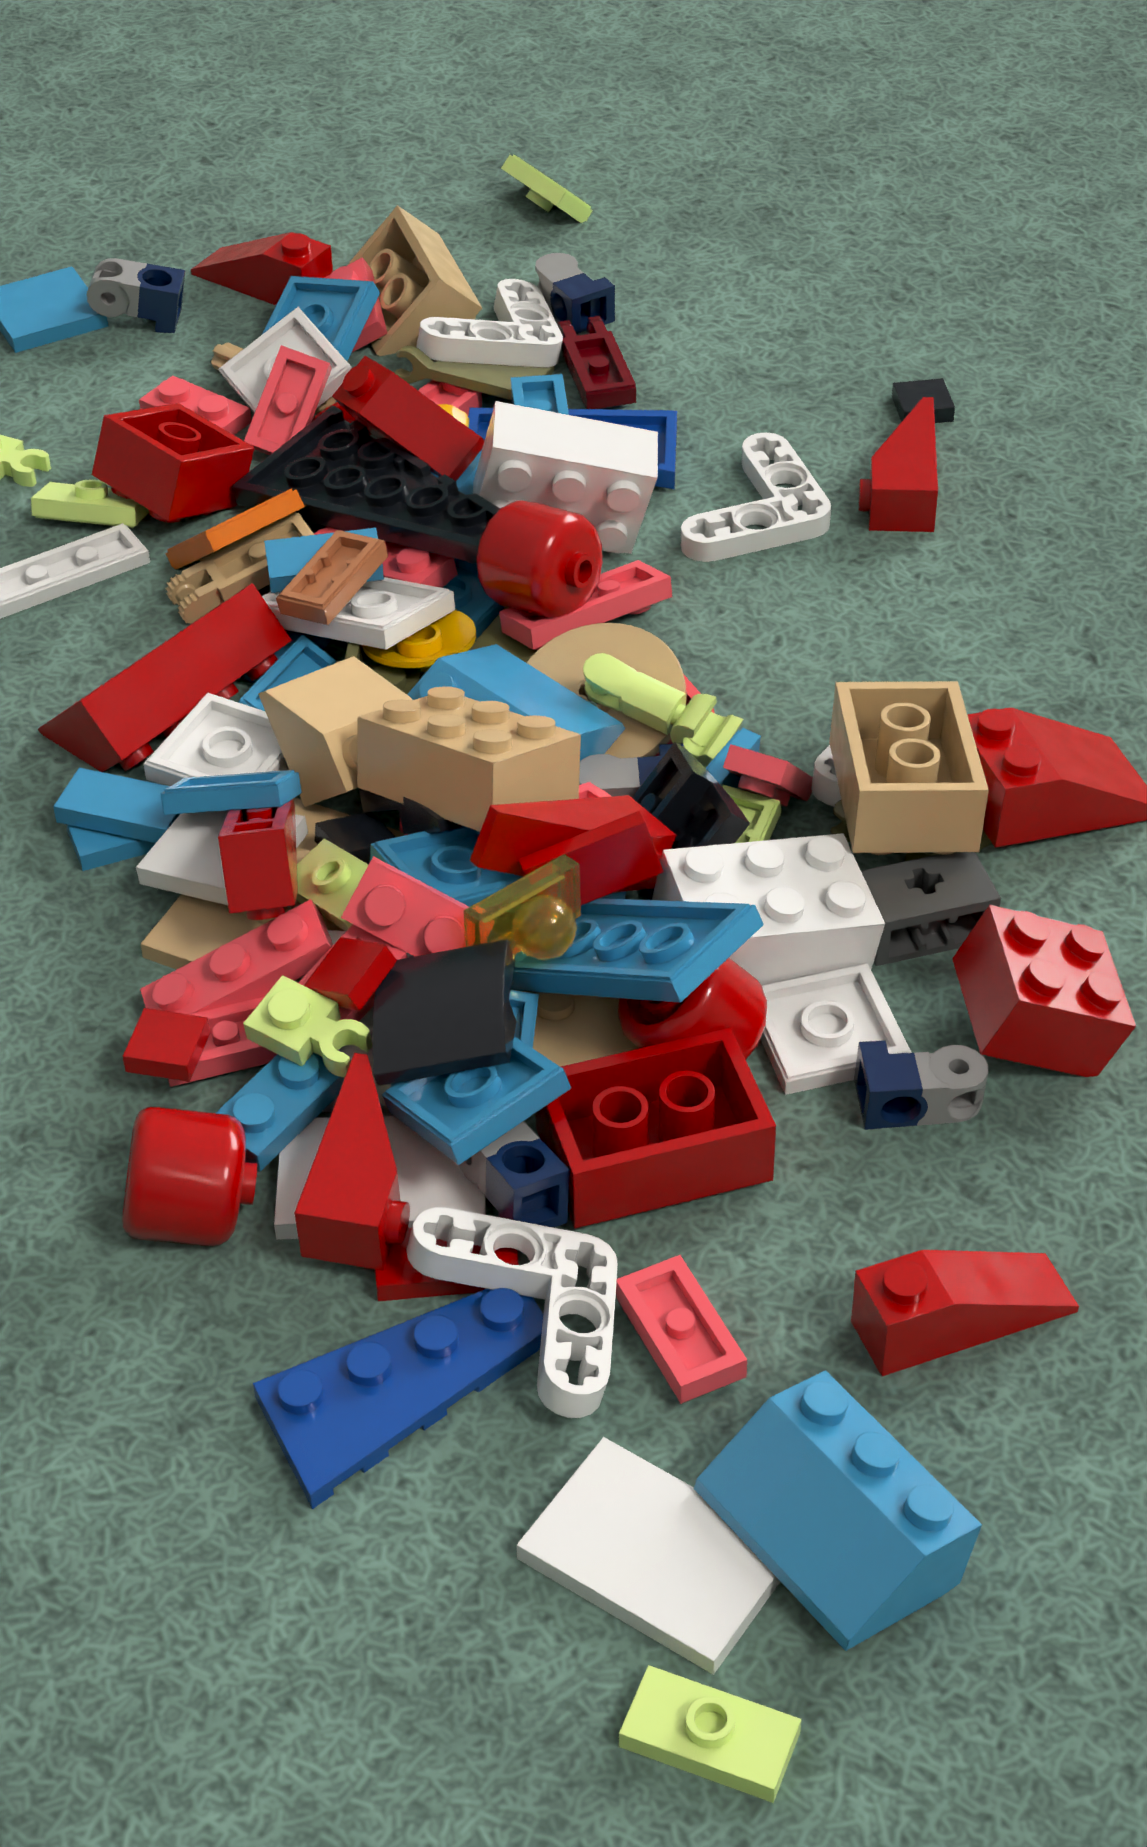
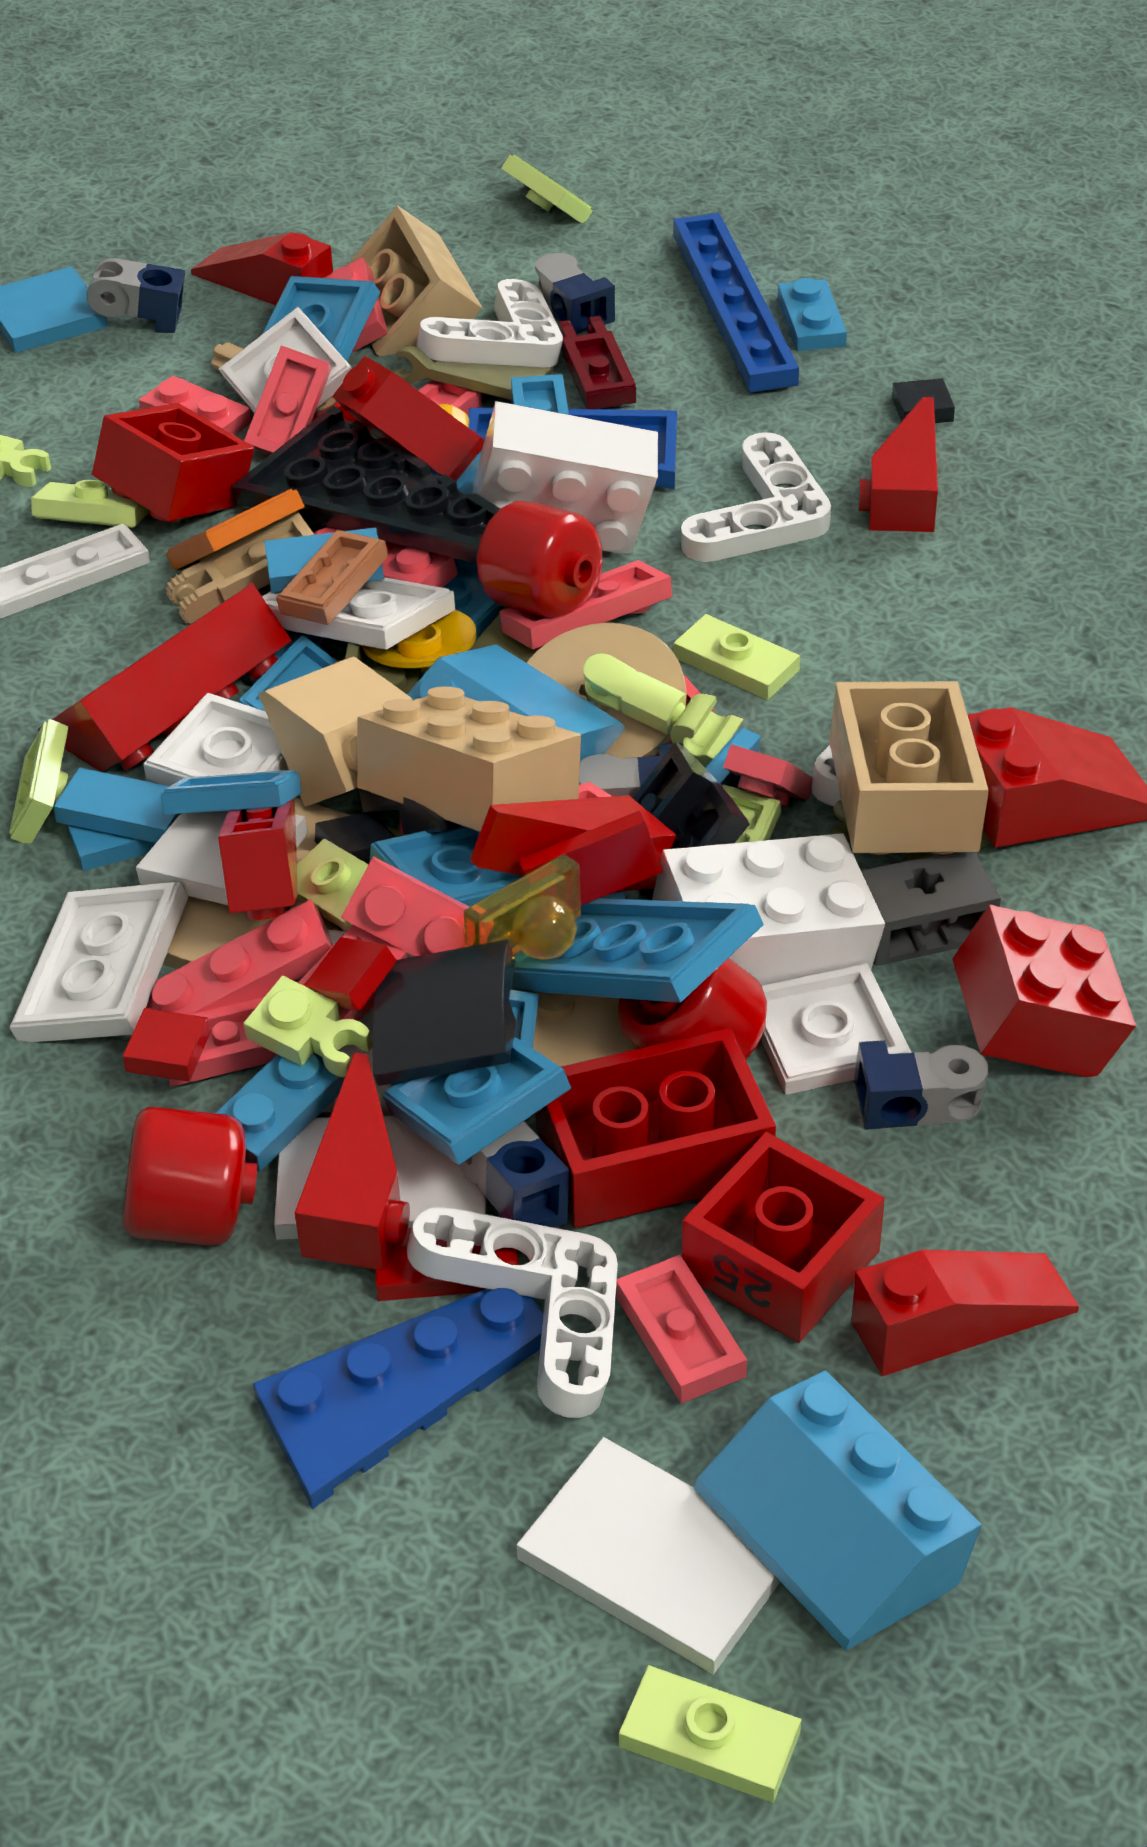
none -> yellowish green plate [9,719,68,843]
none -> white tile [10,882,188,1042]
none -> blue plate [673,213,799,392]
none -> yellowish green plate [673,614,800,700]
none -> red brick [682,1132,885,1343]
none -> dark azure plate [777,278,847,351]

